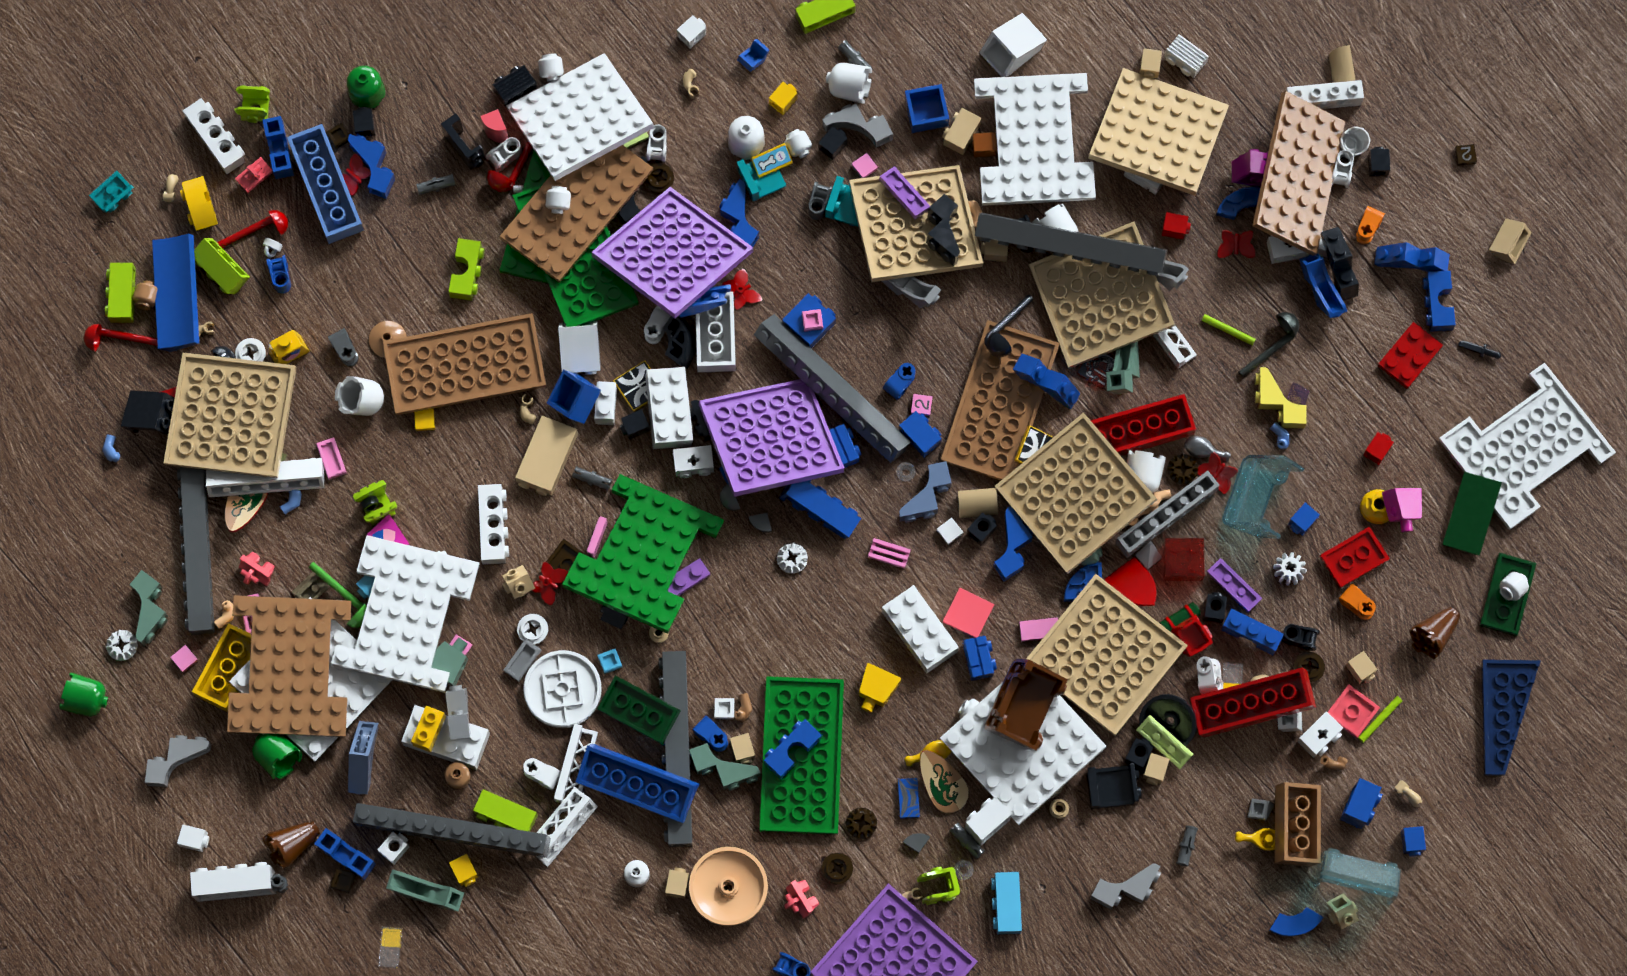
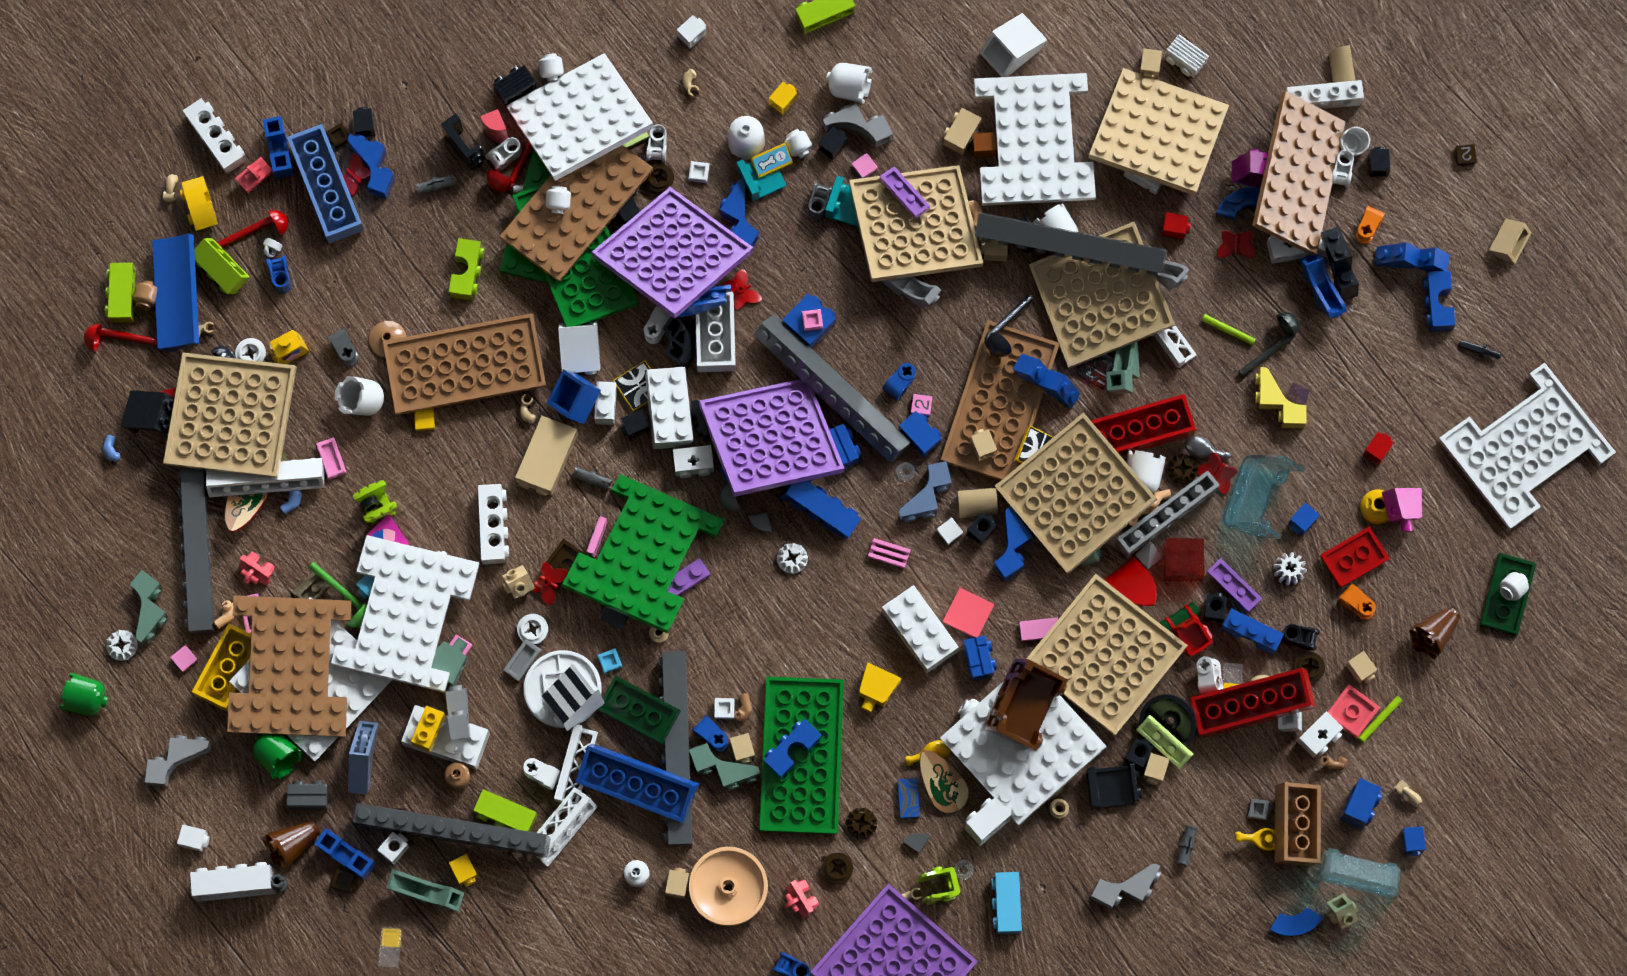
teal bracket [88,170,134,213] -> none
lime piece [234,85,270,123] -> none
green cylinder [347,66,385,109] -> none
blue bracket [737,39,769,72] -> none
dark grey pin [838,40,872,68] -> none
blue piece [904,84,949,133] -> none
black arch [926,194,960,266] -> none
dark grey pin [949,823,985,859] -> none
blue tile [1064,562,1102,602] -> none
medium blue arm [1270,422,1289,449] -> none
red plate [1377,322,1443,389] -> none
dark green tile [1442,472,1502,556] -> none
dark blue wing [1481,659,1541,776] -> none
none -> dark grey brick [287,780,329,810]
none -> white slope [542,661,605,731]
none -> white tile [688,161,710,183]
none -> tan brick [970,429,997,461]

